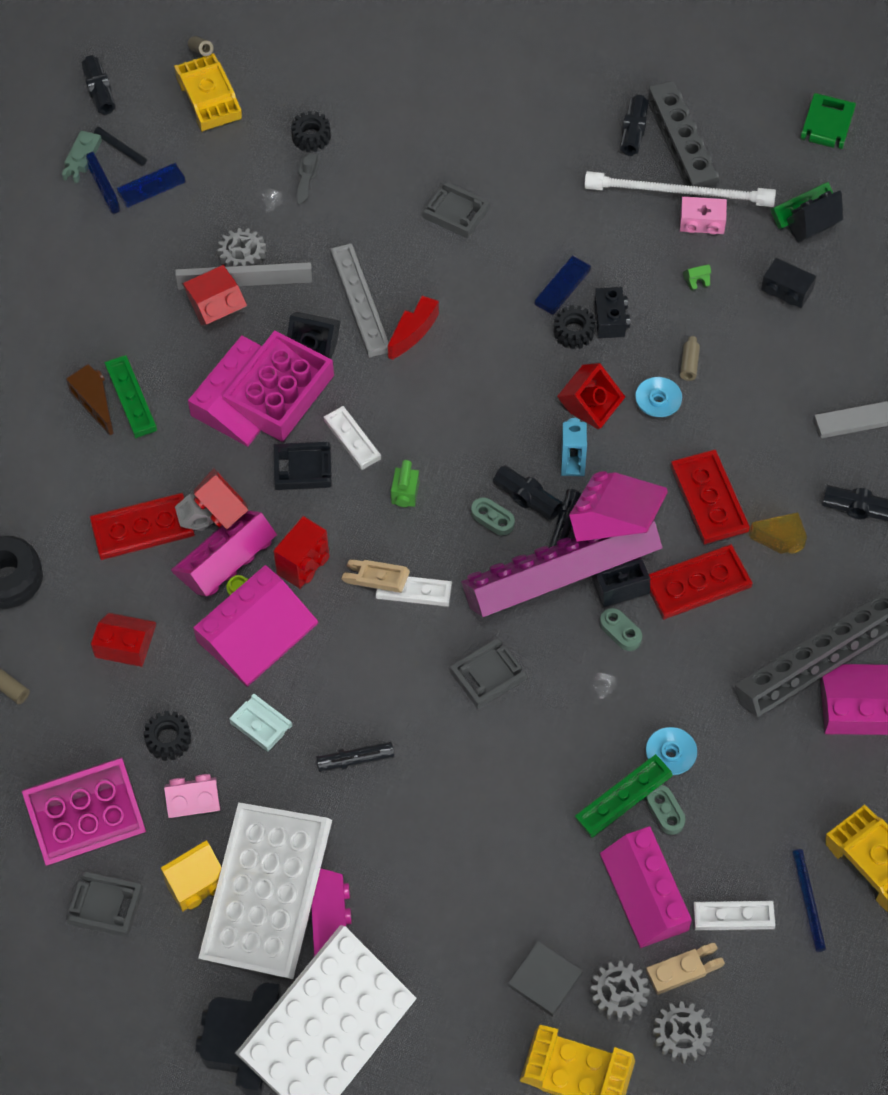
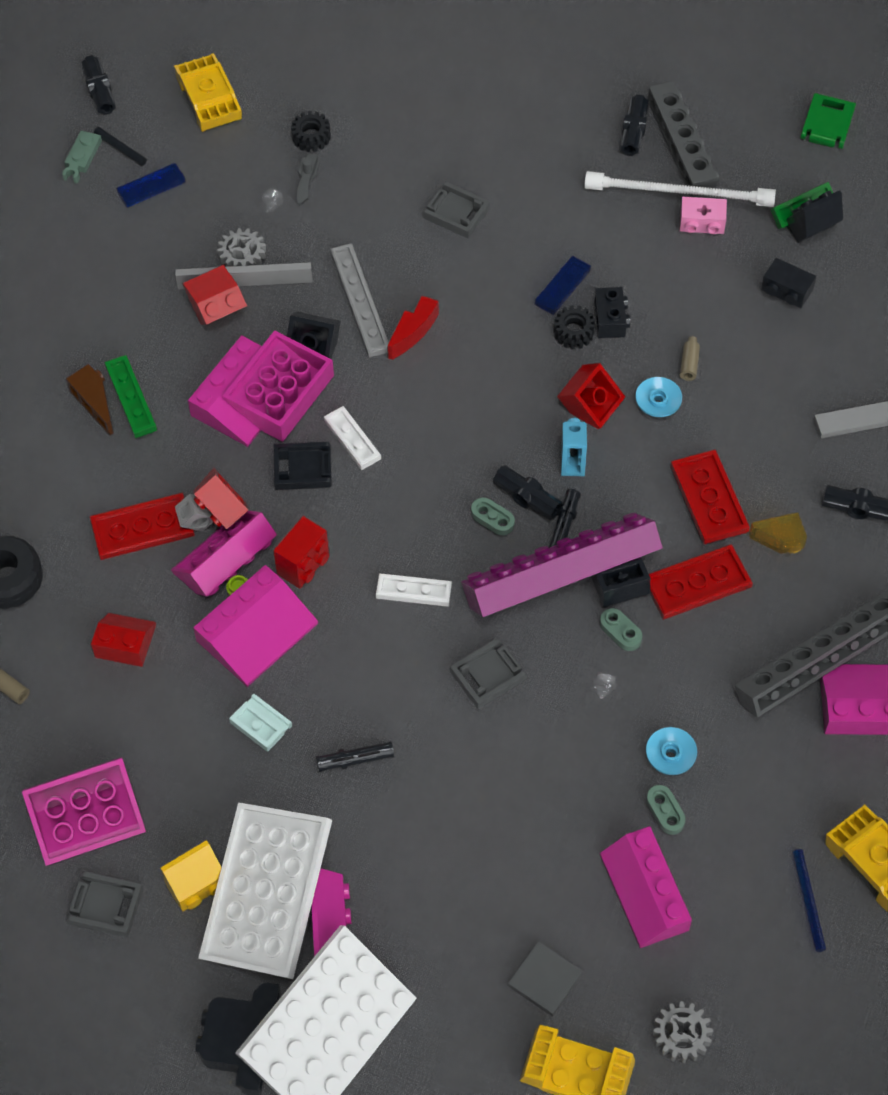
clear blue tile [86,152,120,214] -> none
black tyre [144,711,191,761] -> none
bright pink bracket [164,774,220,818] -> none
dark tan cylinder [188,36,213,56] -> none
tan hinge [341,560,410,593] -> none
bright green brick [391,460,420,507] -> none
dark pink slope [569,471,668,542] -> none
green plate [575,754,673,838] -> none
light grey gear [590,961,650,1022] -> none
tan hinge [646,943,725,995] -> none
bright green tile [683,264,711,290] -> none
white tile [693,901,775,930] -> none

